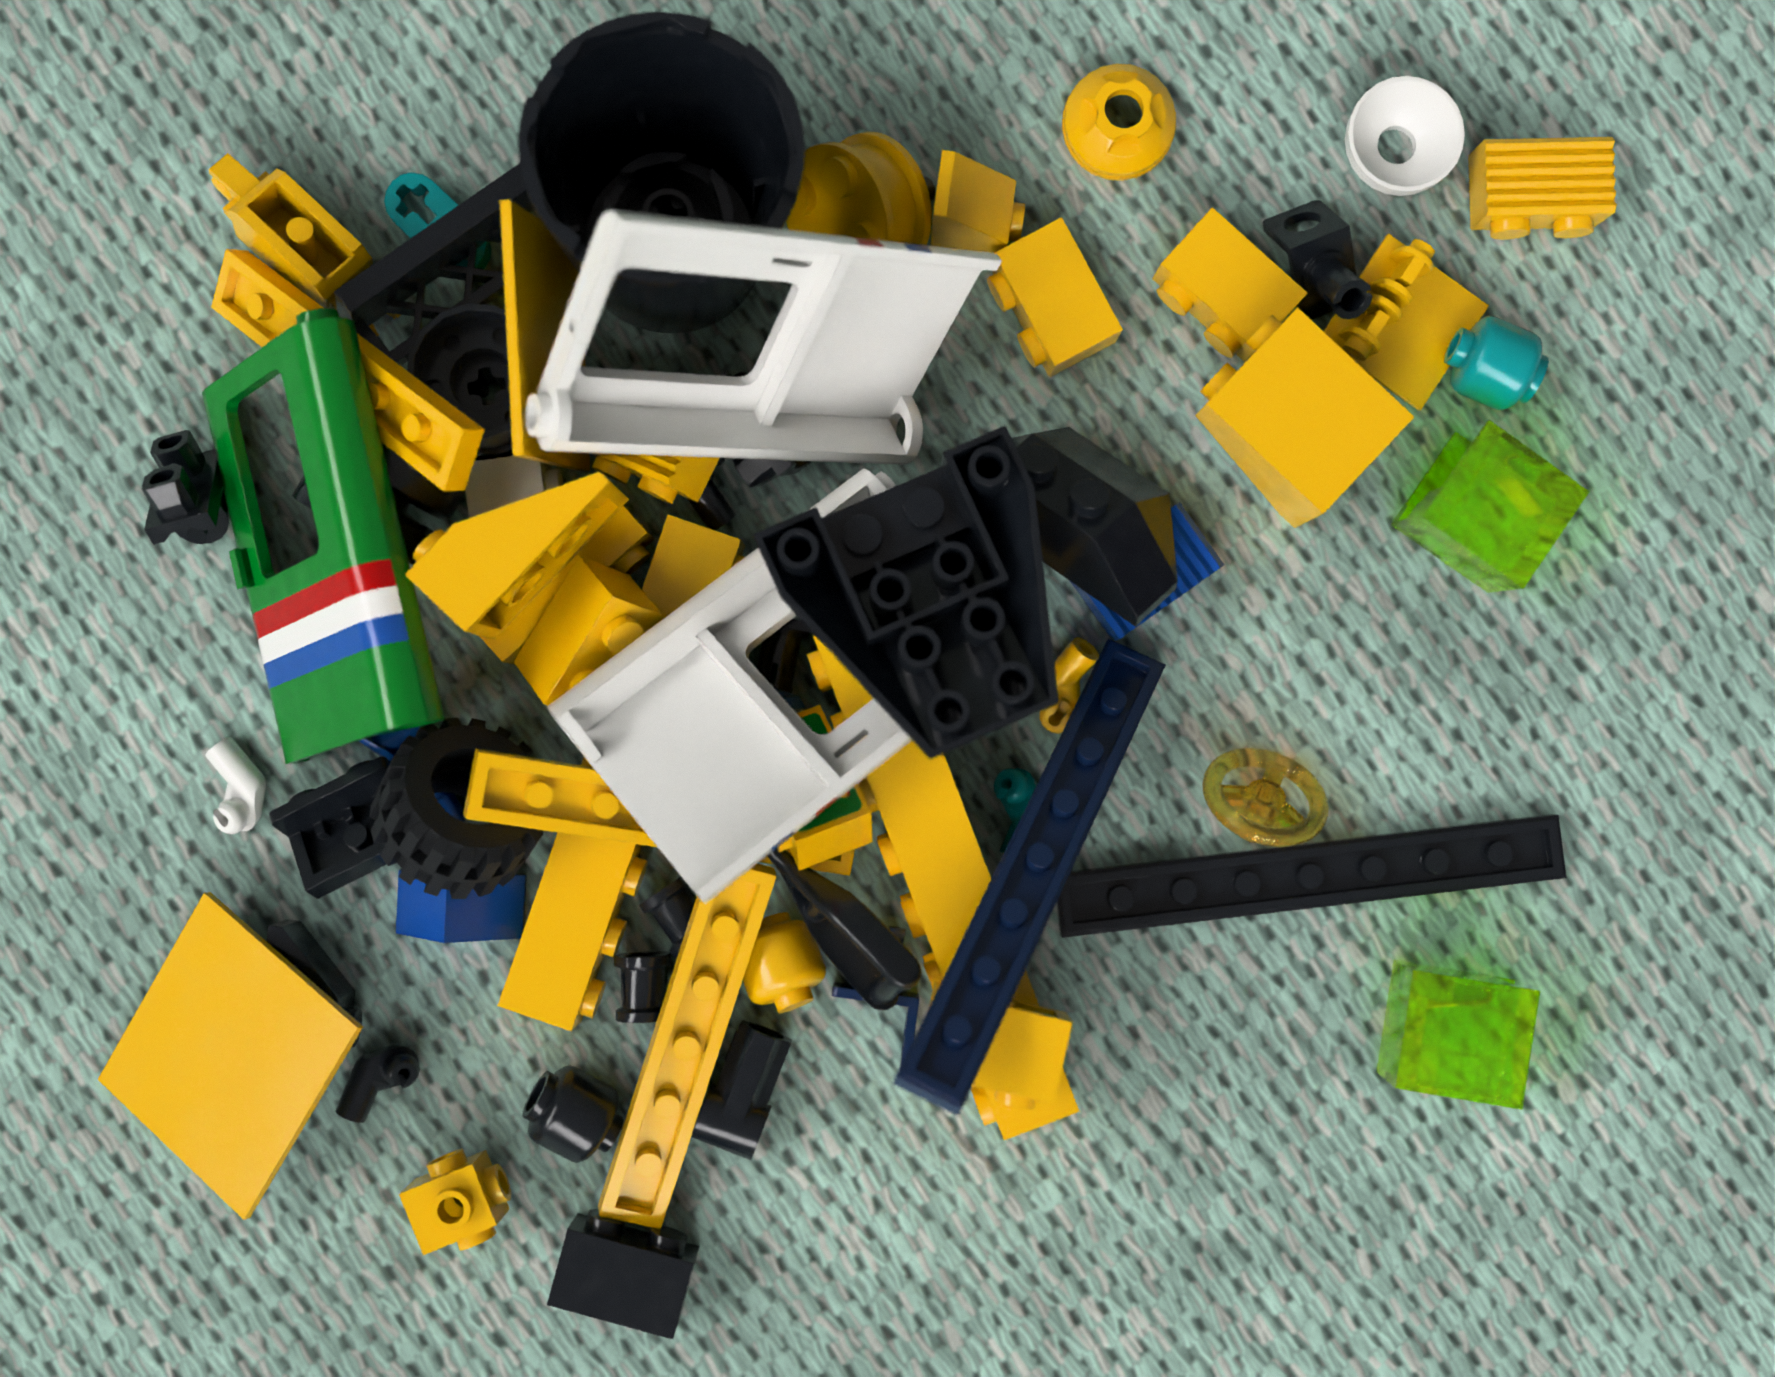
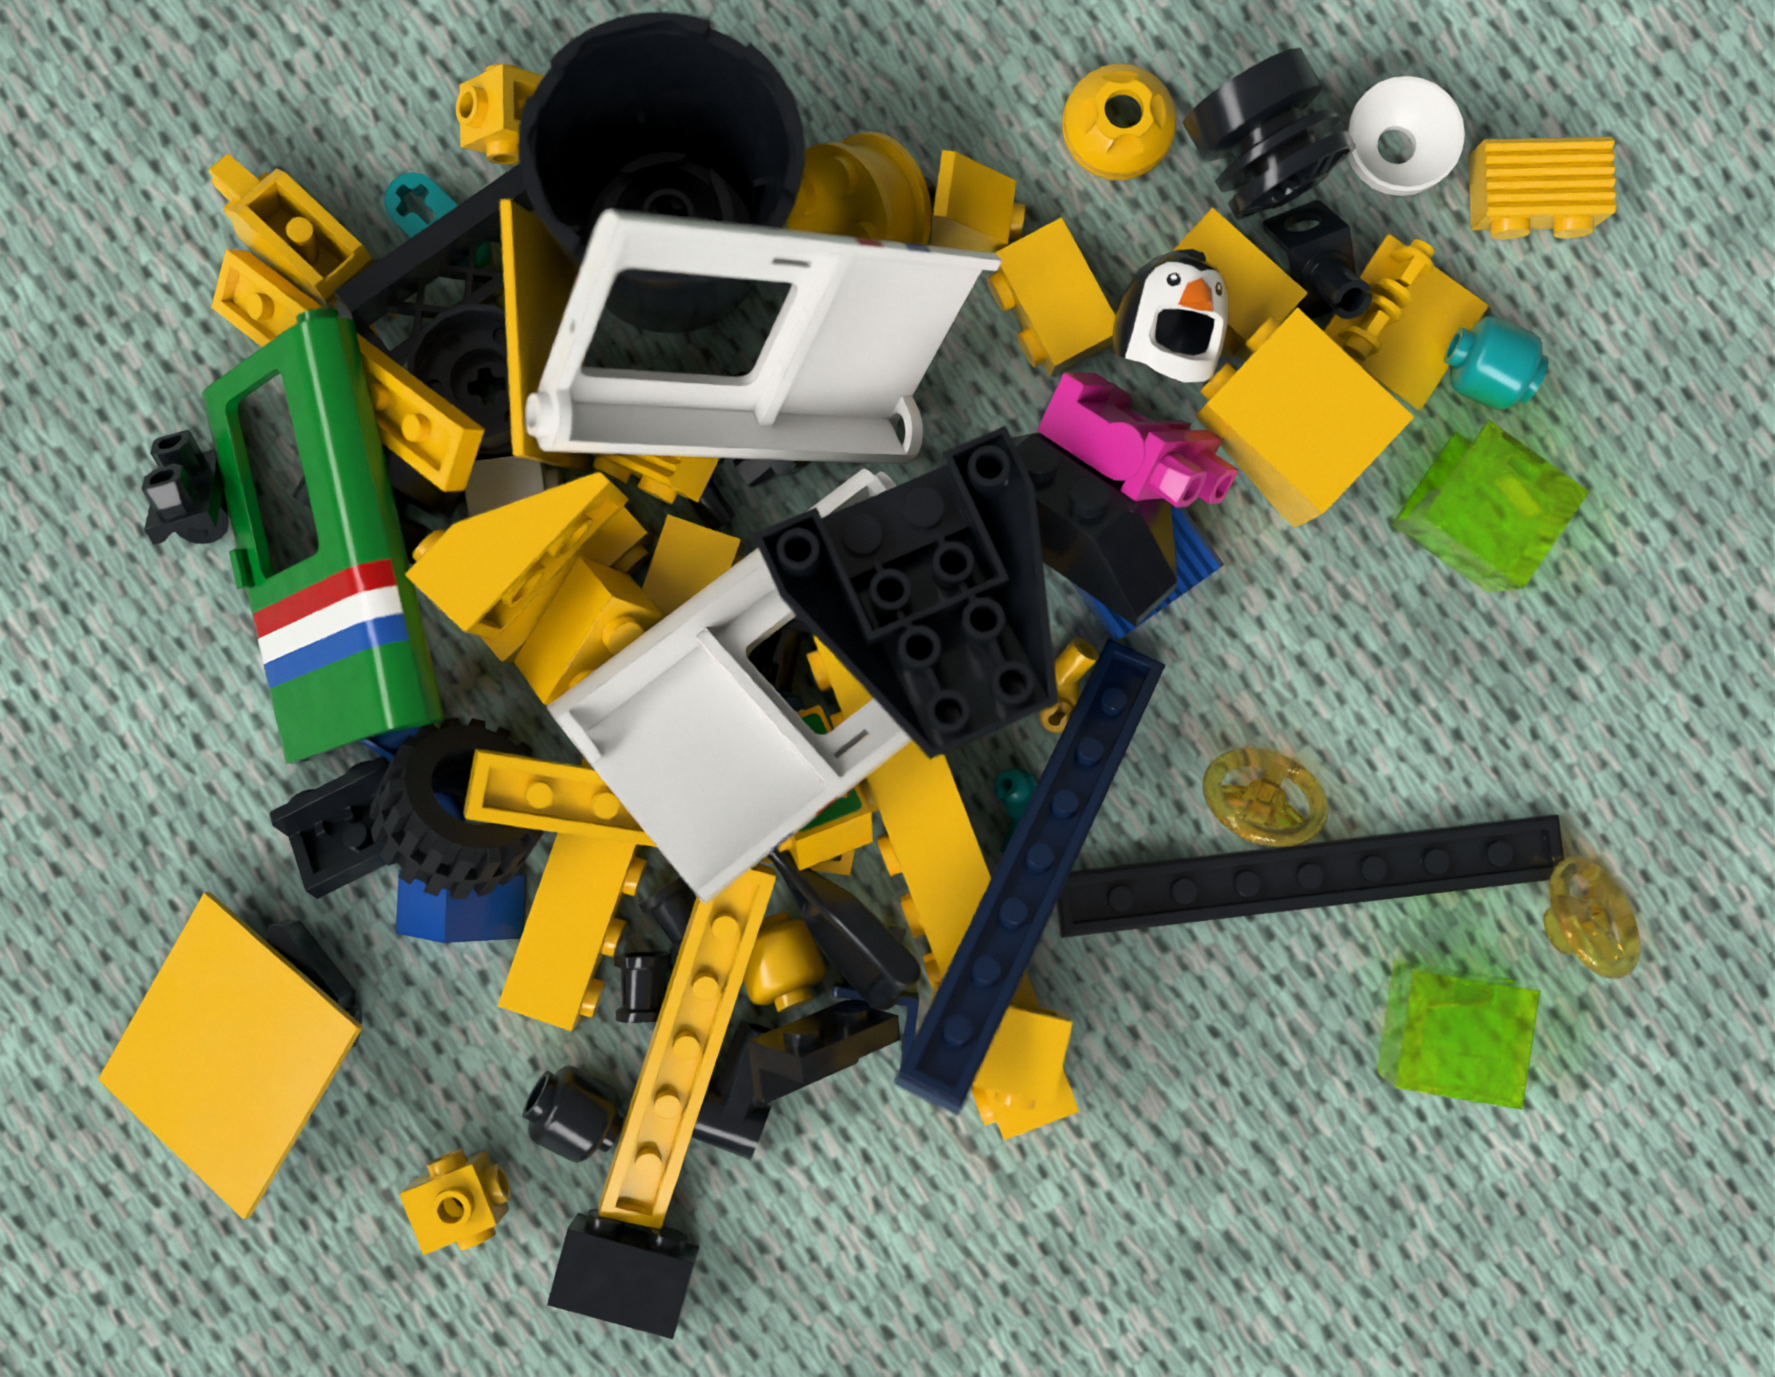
white arm [205,736,266,834] -> none
black arm [335,1045,420,1123] -> none
none -> yellow brick [456,64,544,165]
none -> black bracket [748,999,901,1103]
none -> dark pink hips [1037,372,1238,508]
none -> piece [1111,249,1229,382]
none -> black wheel [1182,47,1356,220]
none -> clear yellow piece [1543,856,1640,979]

